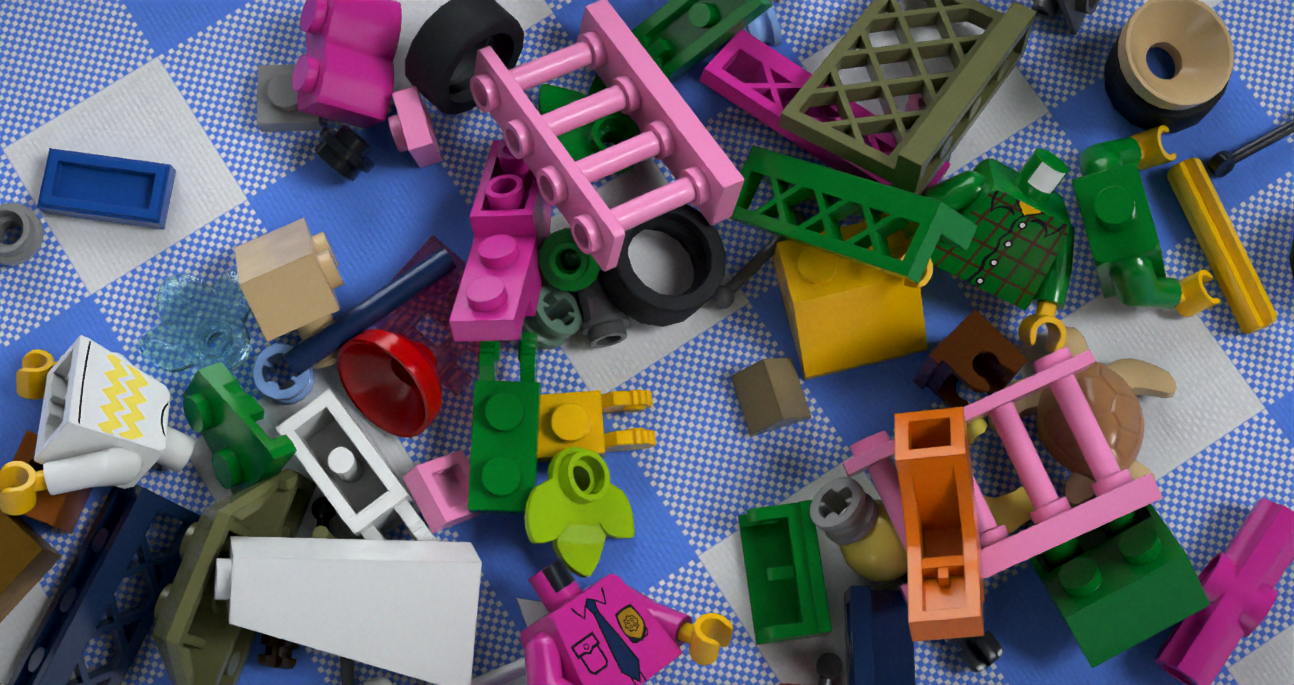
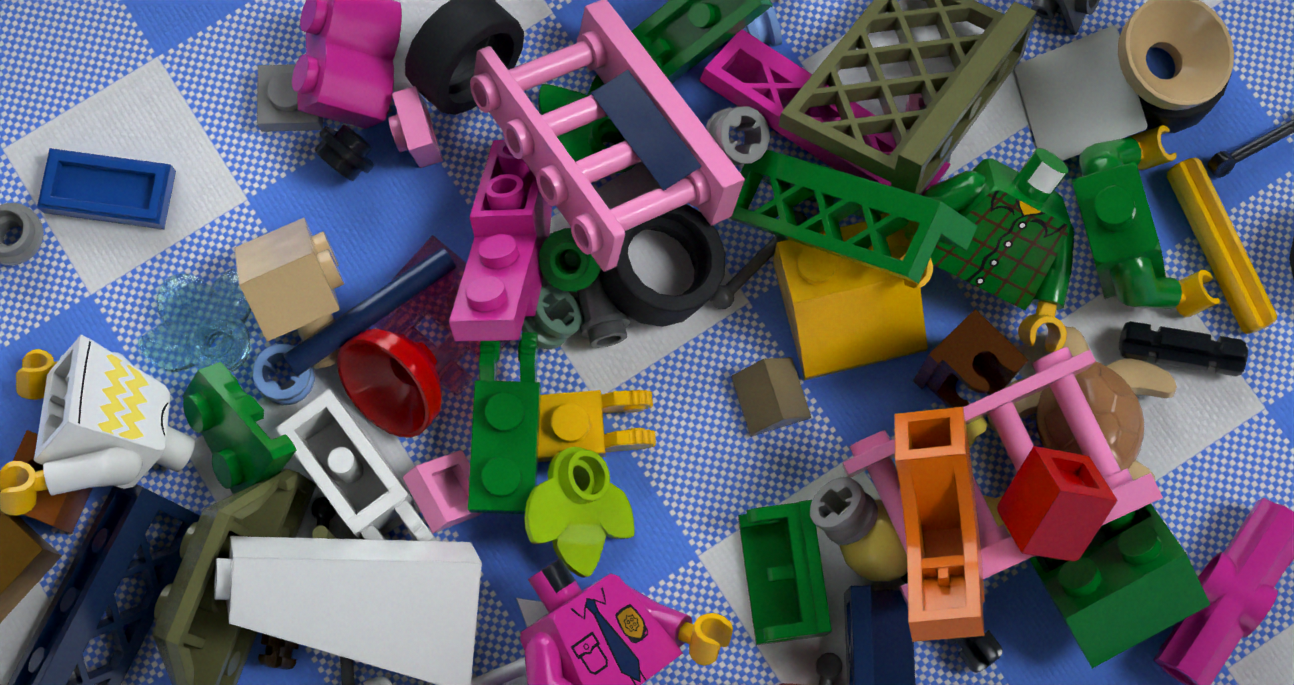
none -> dark blue sticker [591,70,702,190]
none -> light grey bush [706,106,770,165]
none -> red panel [997,446,1118,561]
none -> white sticker [1014,26,1147,161]
none -> black axle [1119,321,1248,377]

